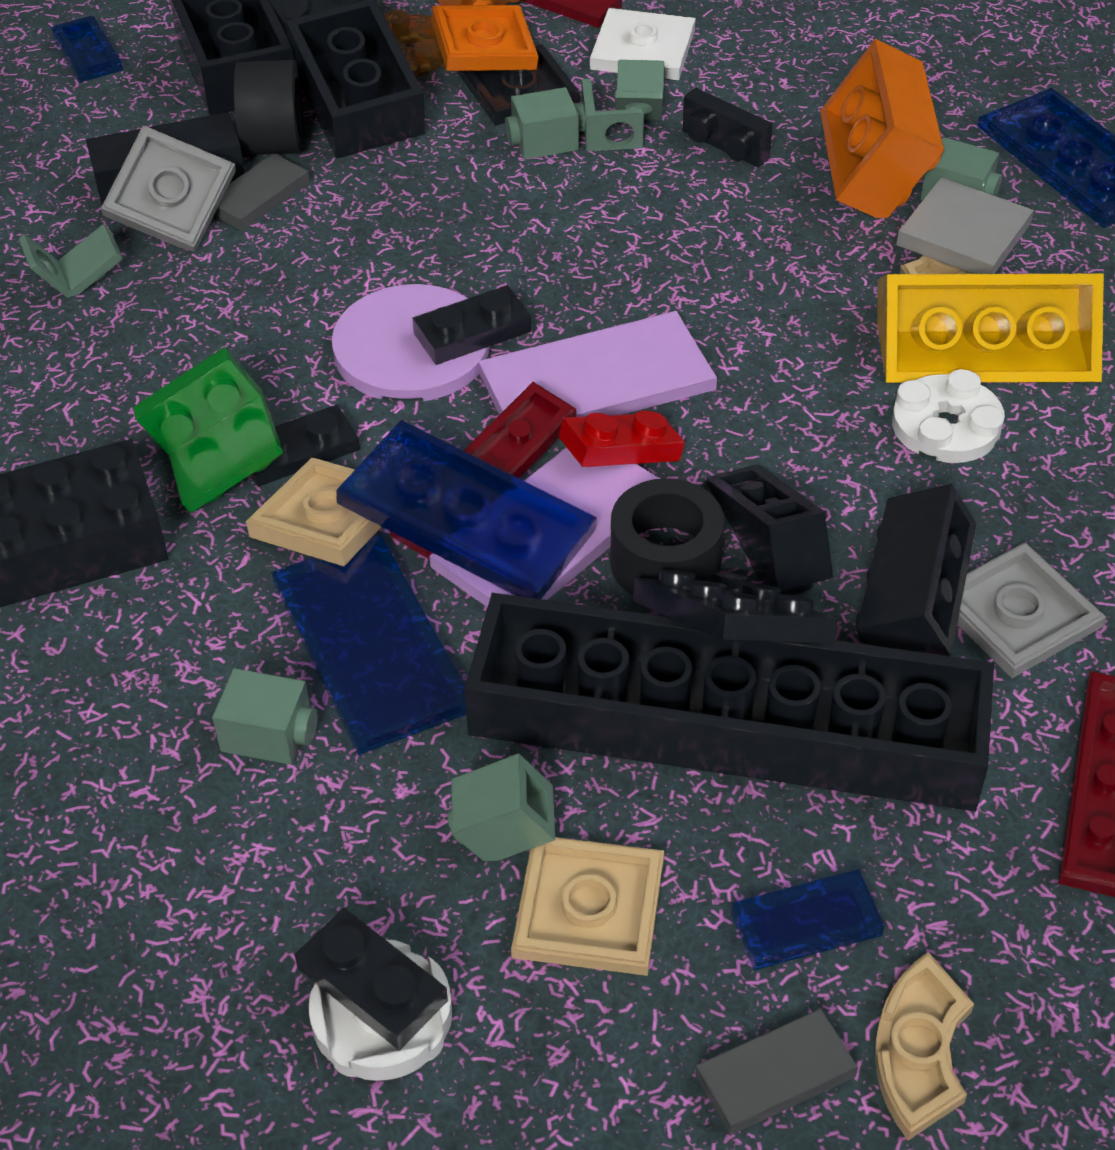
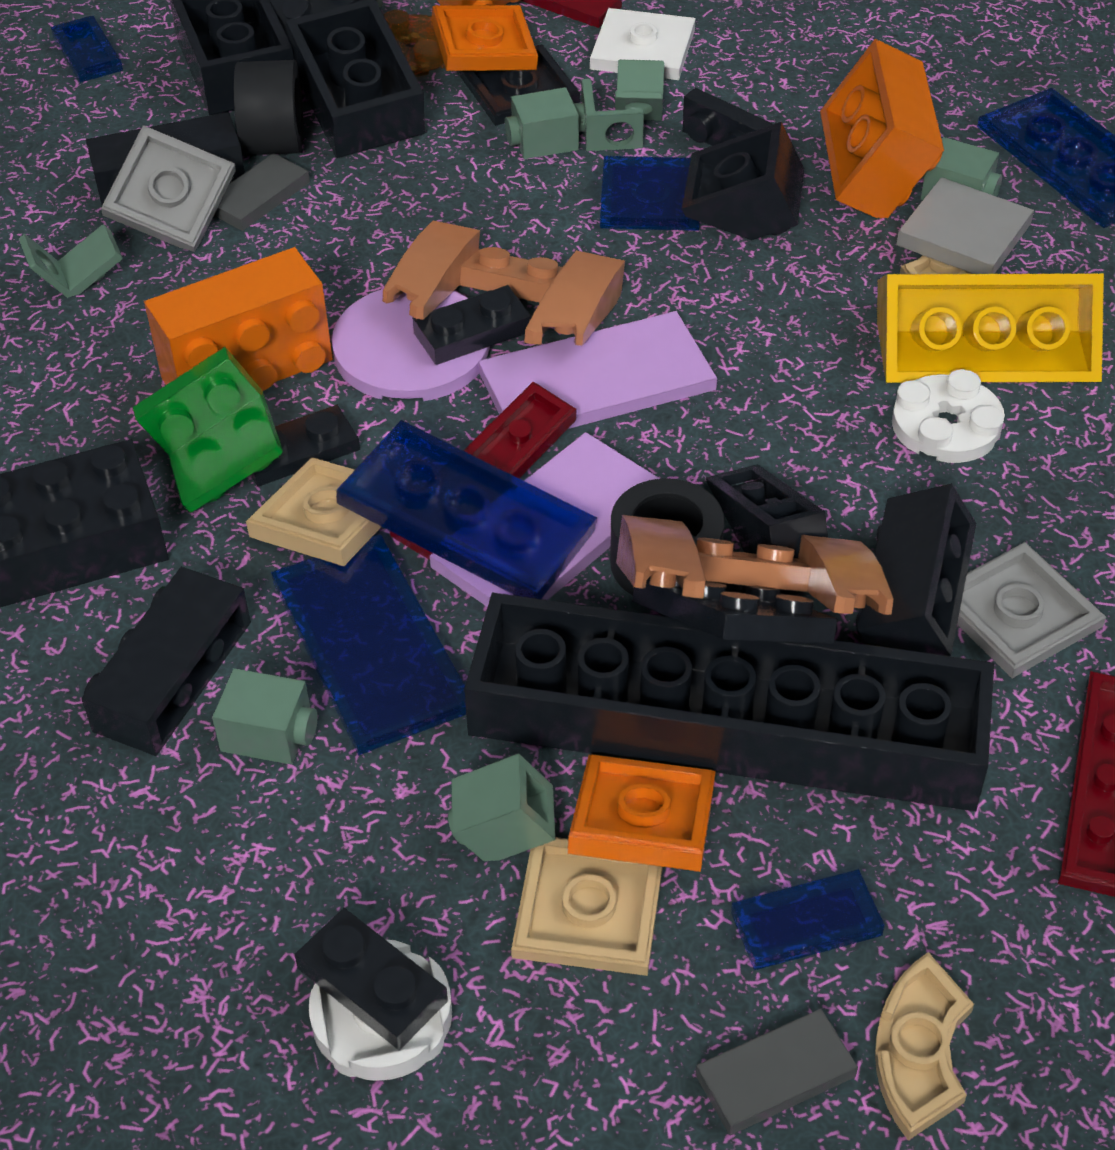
red plate [558,410,685,467] -> none
none -> black brick [81,566,251,756]
none -> orange brick [144,247,333,391]
none -> nougat wedge [382,220,625,346]
none -> orange plate [568,755,716,872]
none -> clear blue tile [600,156,699,231]
none -> nougat wedge [616,515,894,615]
none -> black slope [682,121,804,240]

